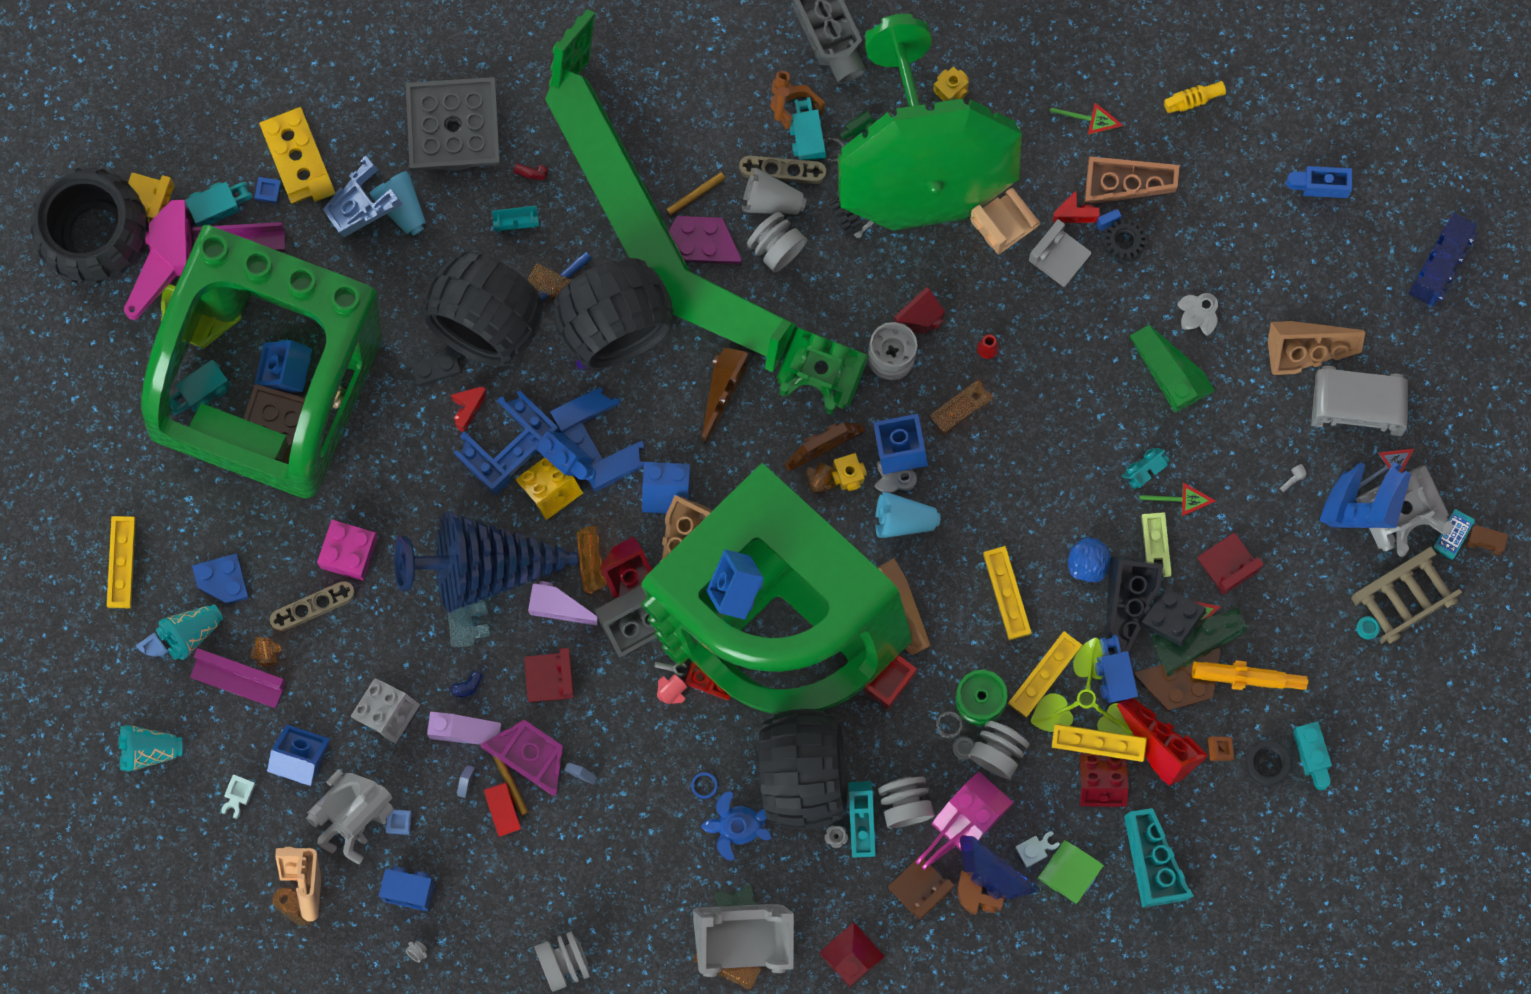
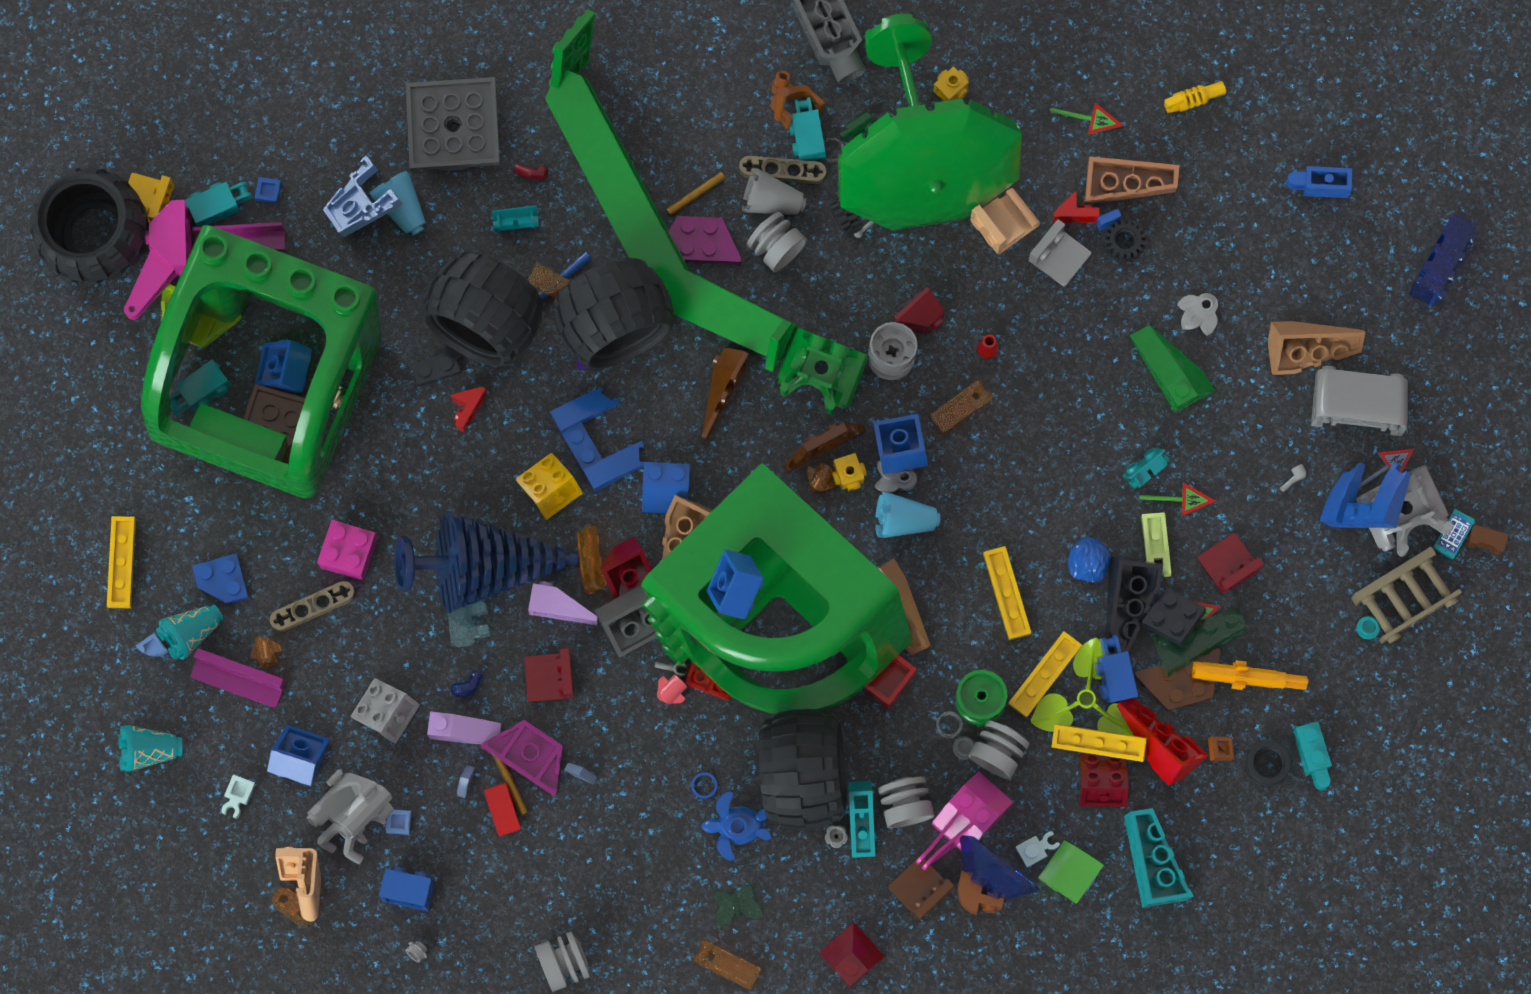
yellow hinge [259,107,336,205] -> none
blue wedge [454,391,560,496] -> none
blue brick [536,430,596,481] -> none
light grey windscreen [693,904,794,977] -> none

